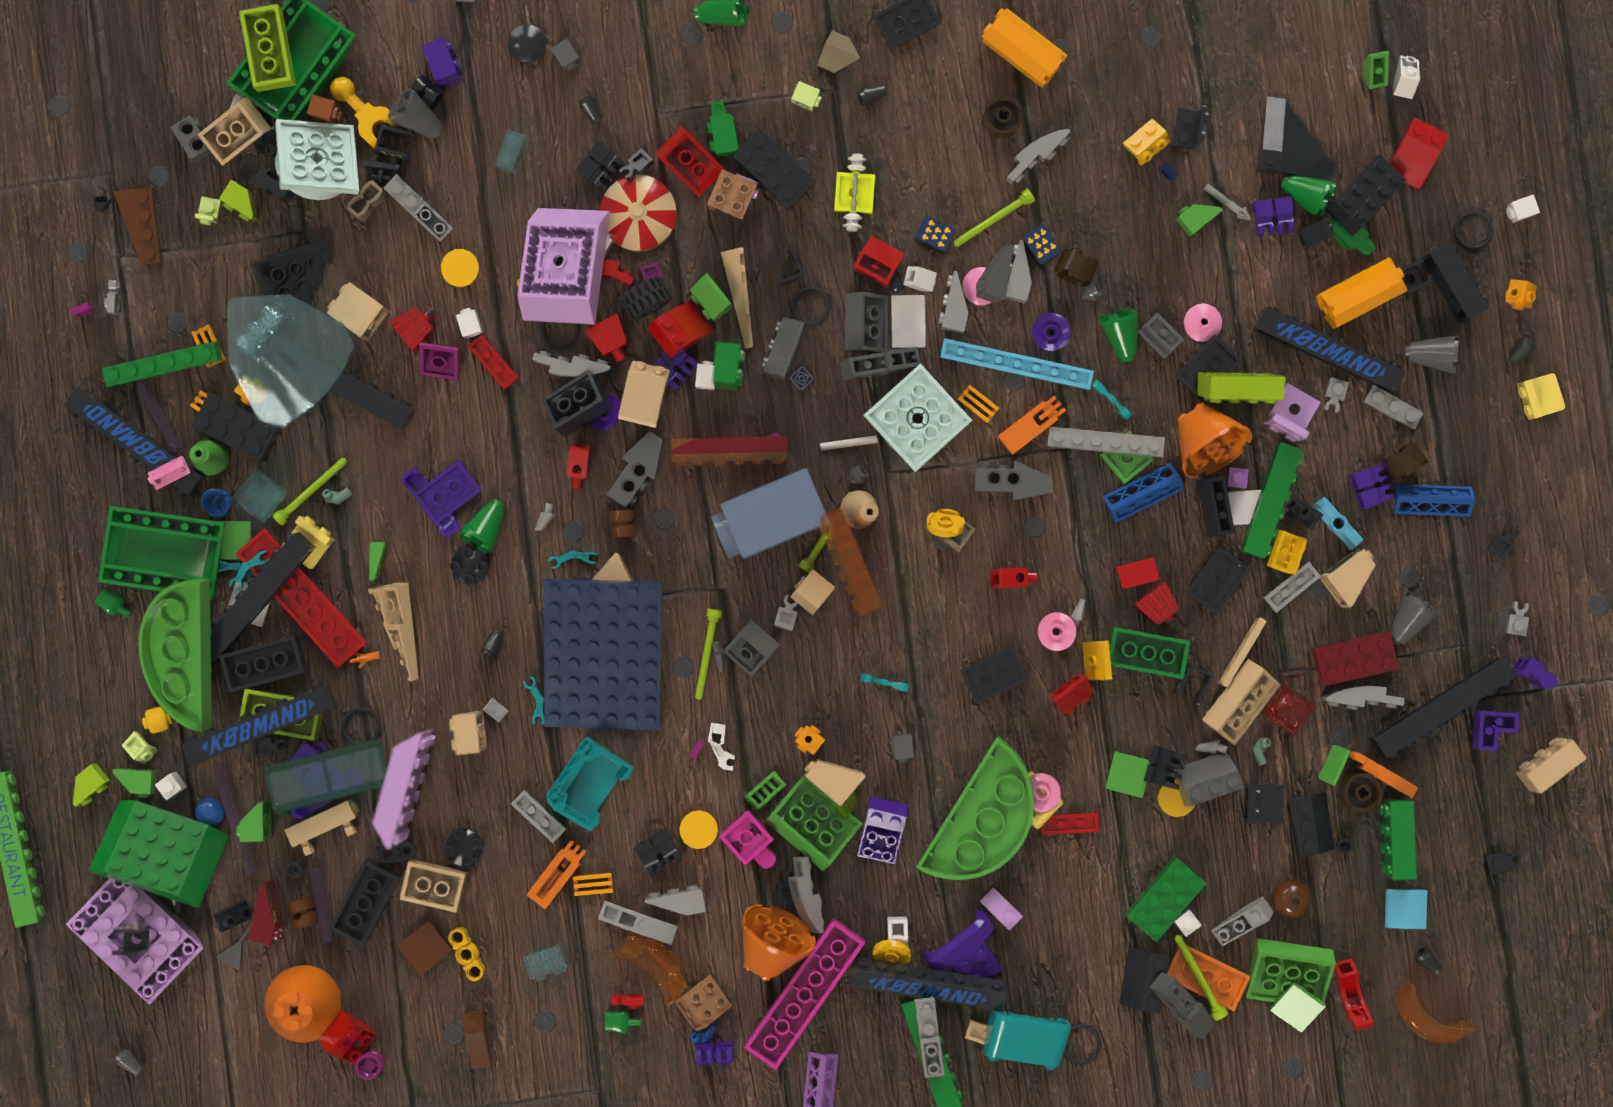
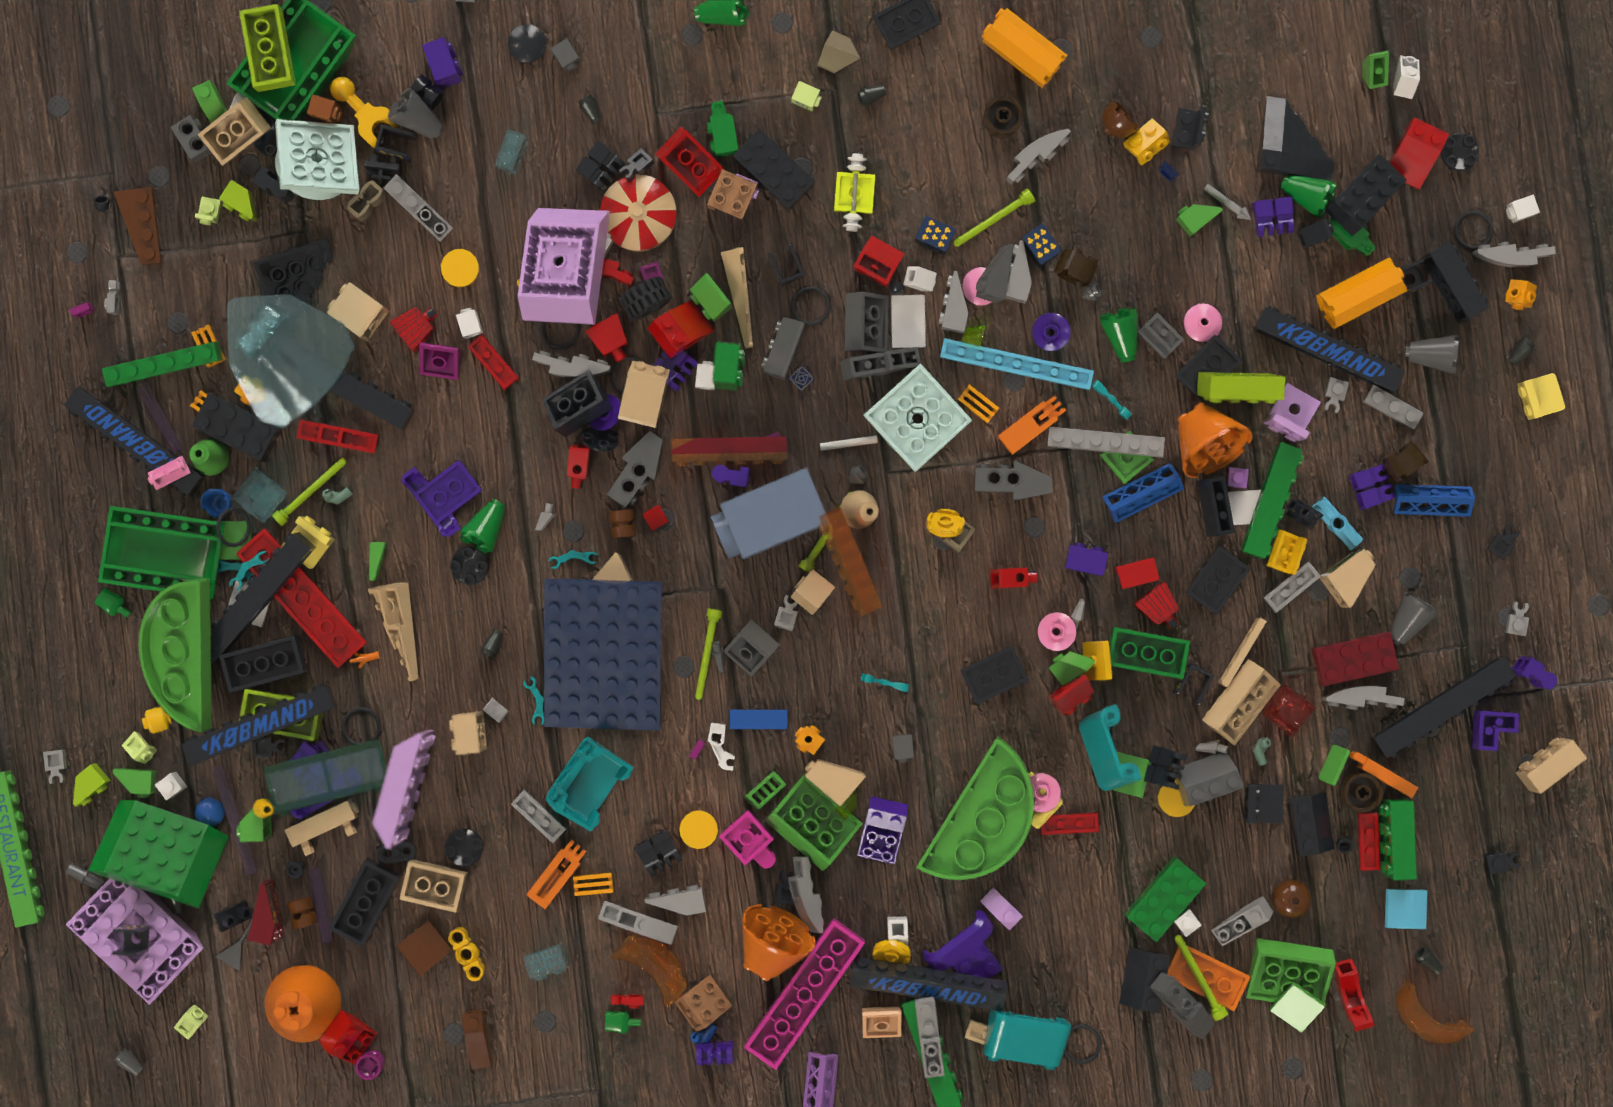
none -> light grey plate [43,749,67,784]
none -> dark grey axle [66,863,105,891]
none -> yellowish green bracket [174,1005,208,1040]
none -> bright green slope [192,80,227,123]
none -> black piece [216,507,251,547]
none -> yellow cone [253,799,273,818]
none -> red slope [296,419,378,453]
none -> black dish [580,427,619,452]
none -> red slope [642,505,669,531]
none -> dark purple legs [712,465,751,489]
none -> blue tile [730,710,787,729]
none -> light nougat slope [862,1006,901,1038]
none -> clear neon green slope [962,326,987,347]
none -> bright green slope [1049,651,1096,686]
none -> dark purple brick [1064,542,1108,576]
none -> teal windscreen [1079,704,1142,791]
none -> reddish brown cylinder [1102,100,1139,138]
none -> red tile [1358,812,1380,871]
none -> black dish [1440,133,1479,171]
none -> light grey slope [1472,242,1556,267]

